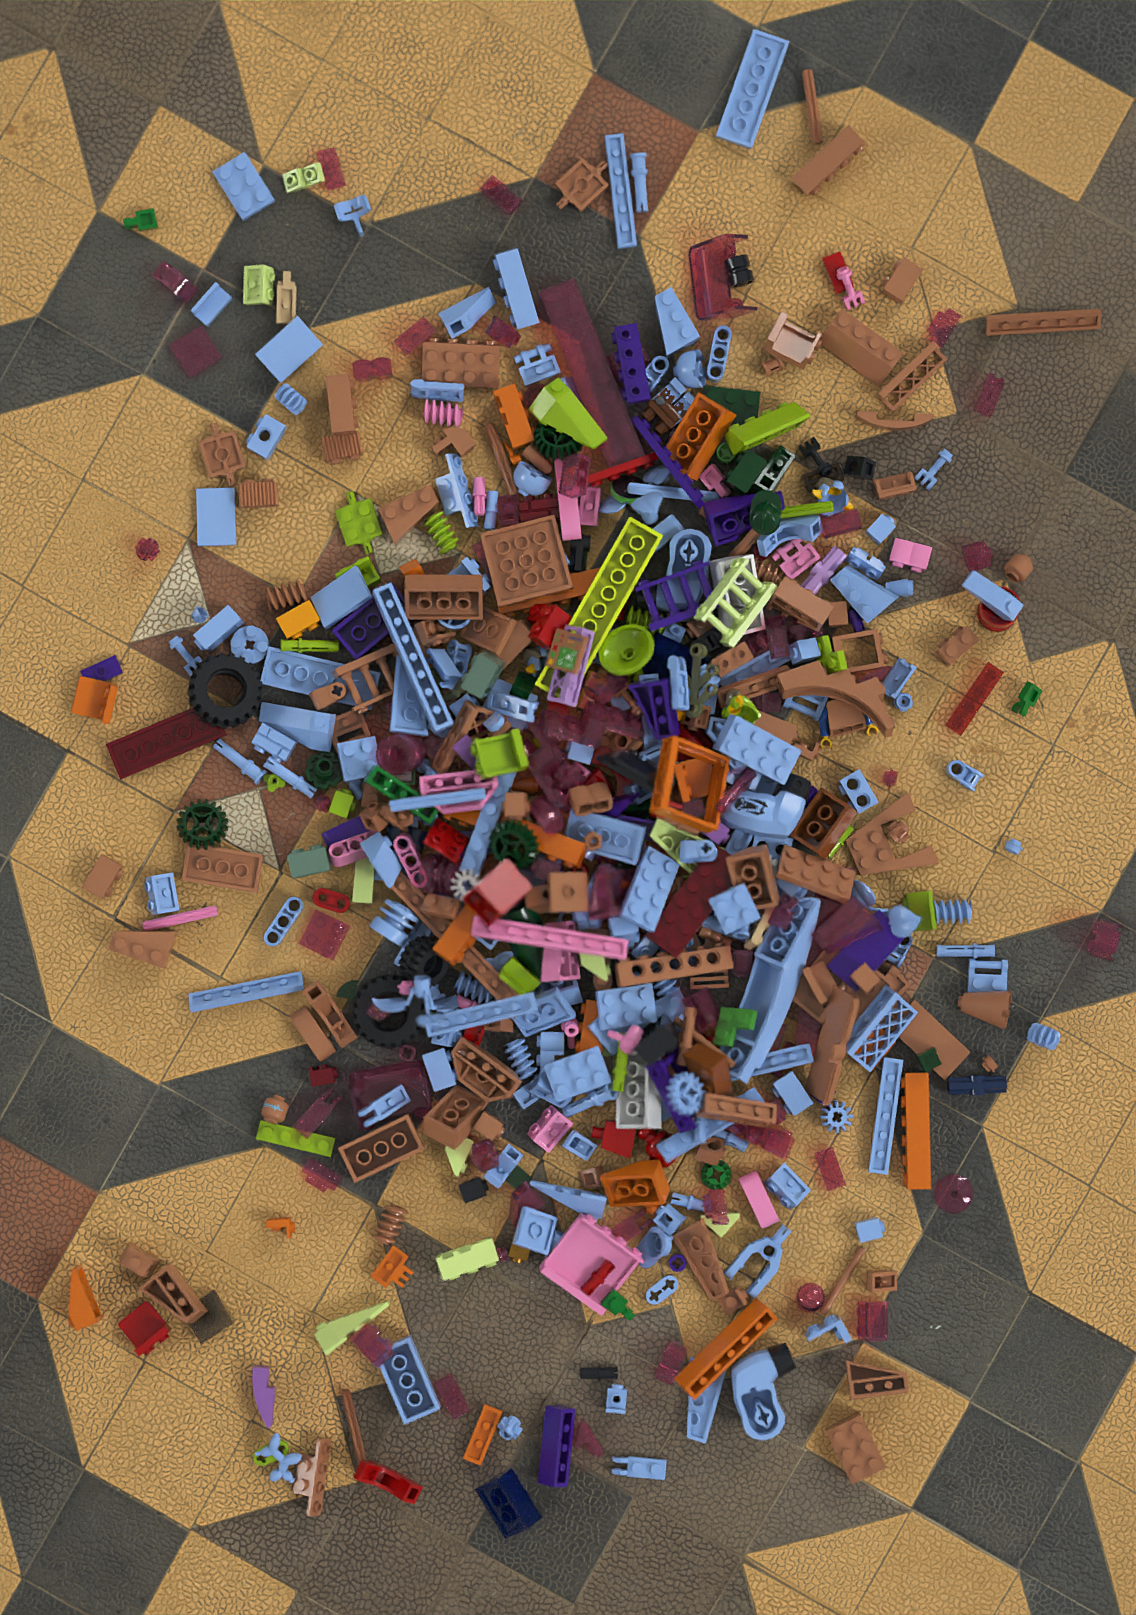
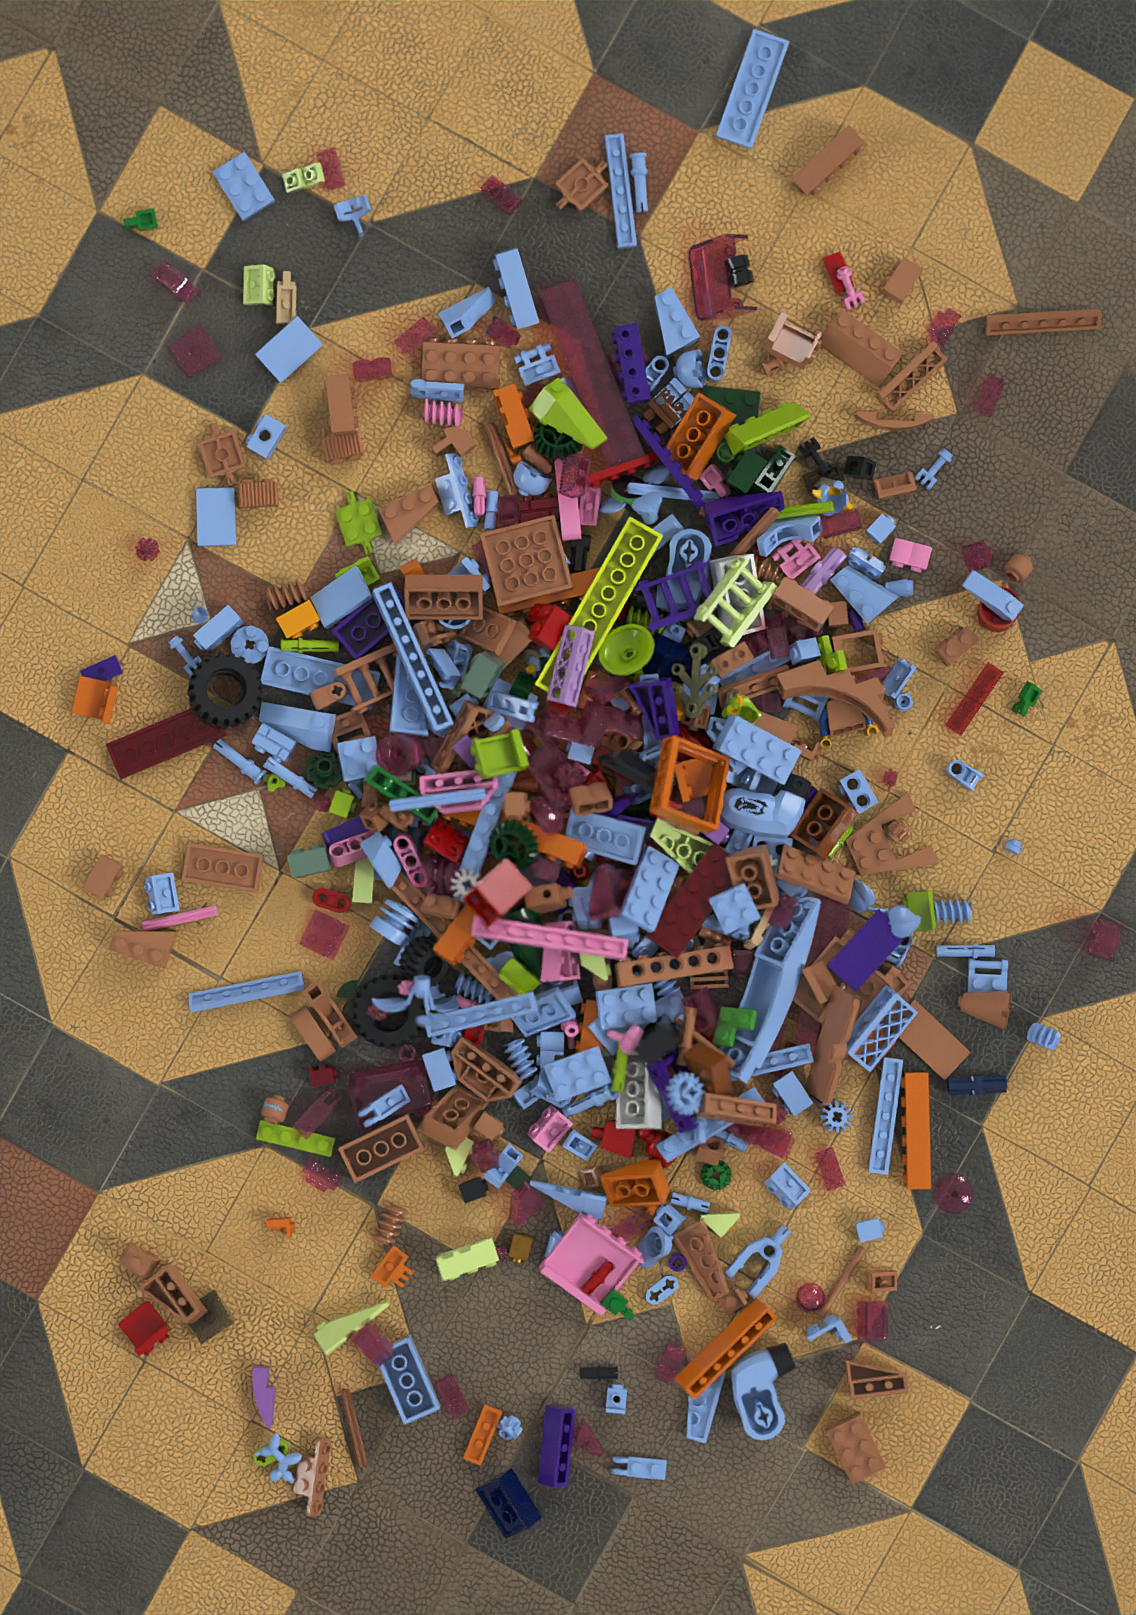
orange slope [68,1264,103,1331] -> none
dark green gear [176,799,229,850] -> none
light blue panel [191,282,233,327] -> none
light blue beam [264,897,304,946] -> none
light blue gear [274,383,308,415] -> none
red arch [353,1460,423,1504] -> none
lime piece [424,511,460,555] -> none
light blue plate [512,1206,558,1255] -> none
nougat tile [545,629,589,675] -> none
nougat plate [548,872,588,912] -> none
nougat plate [583,831,602,851] -> none
light blue hinge [667,655,689,711] -> none
light blue piece [680,840,718,863] -> none
clear pink piece [702,1189,729,1225] -> none
clear pink pin [715,768,756,814] -> none
bright pink beam [738,1170,779,1229] -> none
dark green piece [750,490,782,535] -> none
nougat axle [802,69,823,144] -> none
clear pink wedge [811,896,883,955] -> none
nougat panel [849,963,880,994] -> none
dark green panel [916,1047,942,1073] -> none
nougat plate [981,1055,999,1072] -> none

